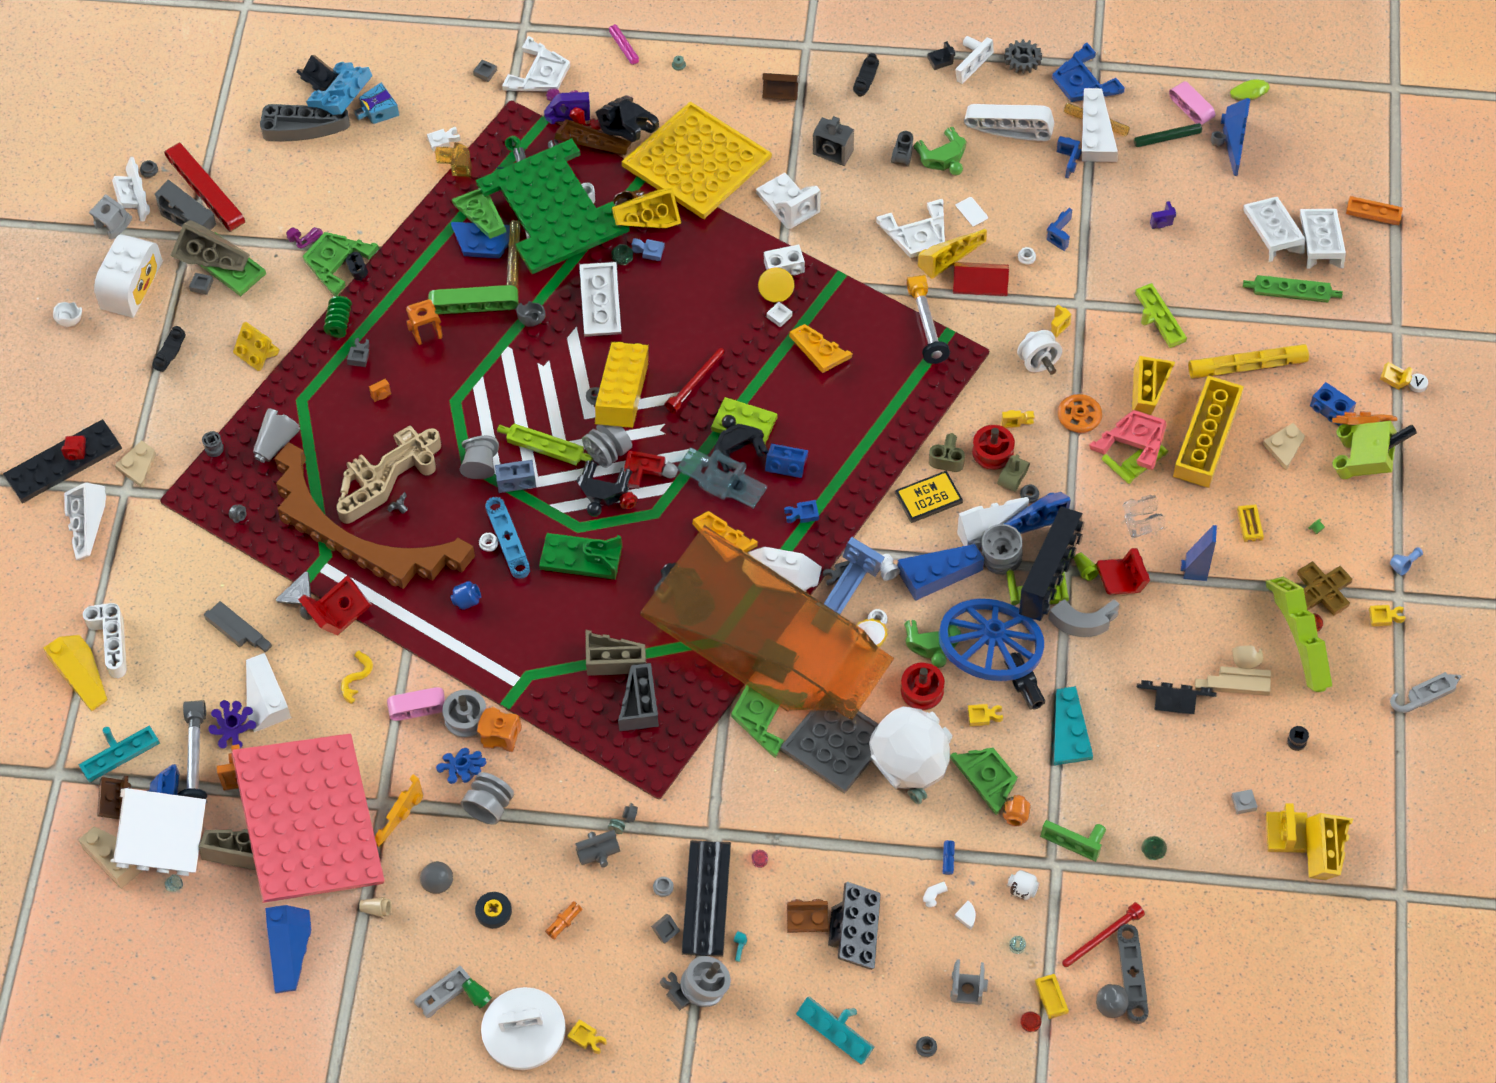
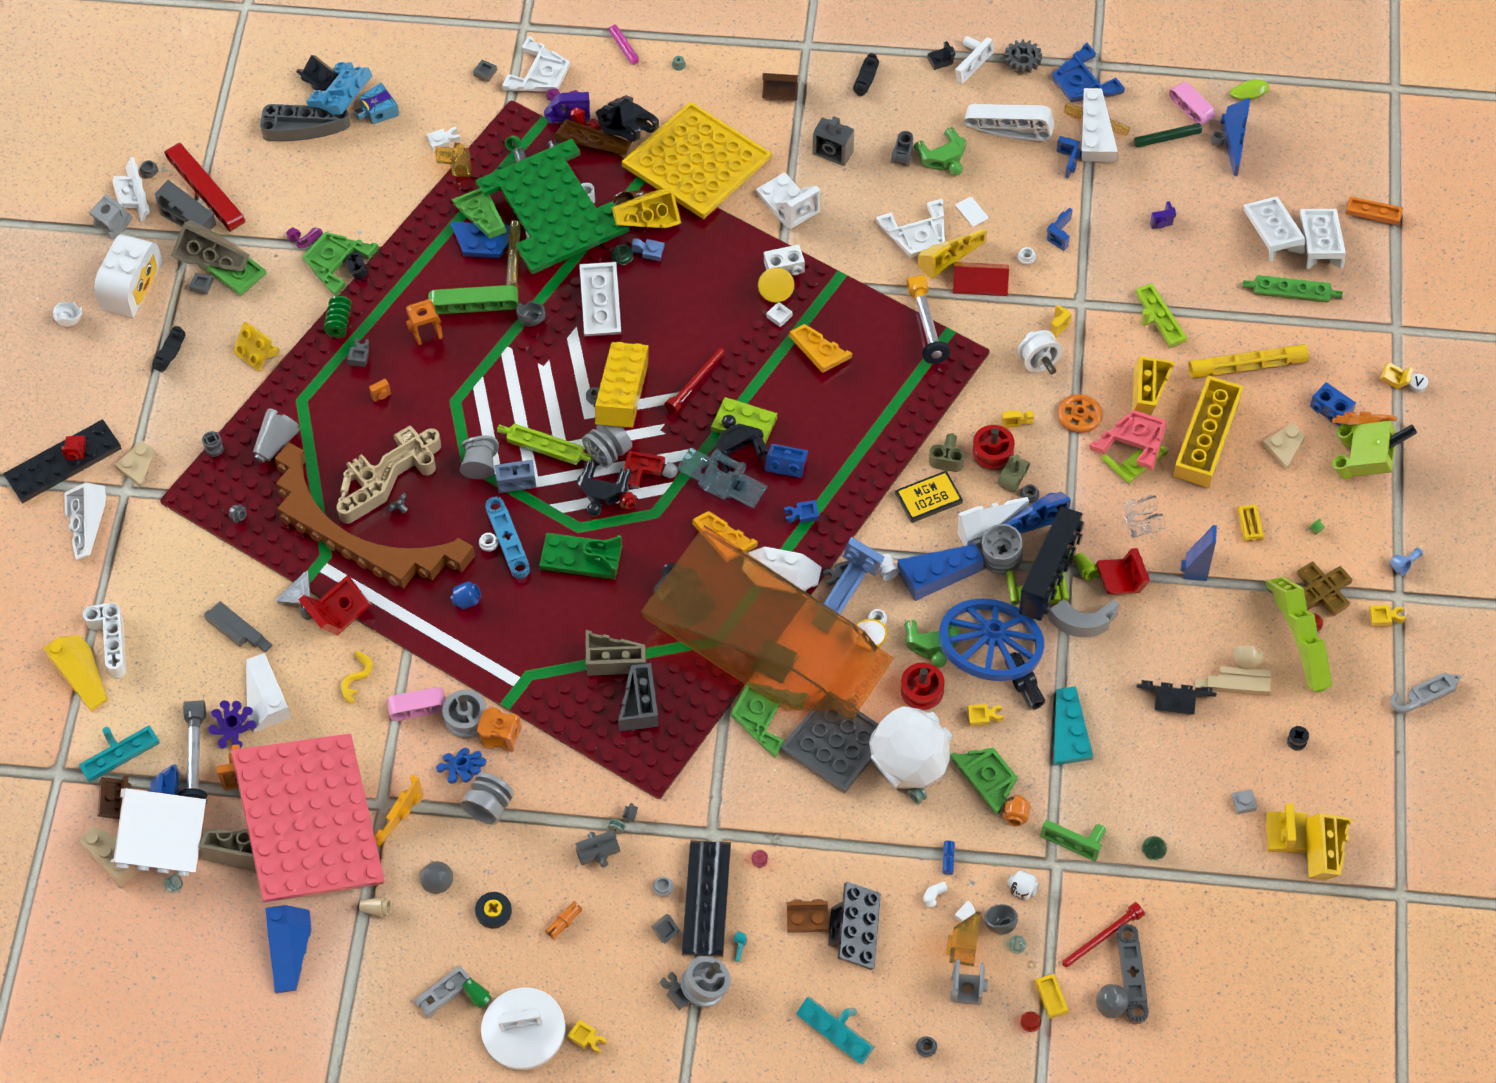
none -> clear yellow slope [946,911,981,966]
none -> dark grey piece [984,904,1018,935]

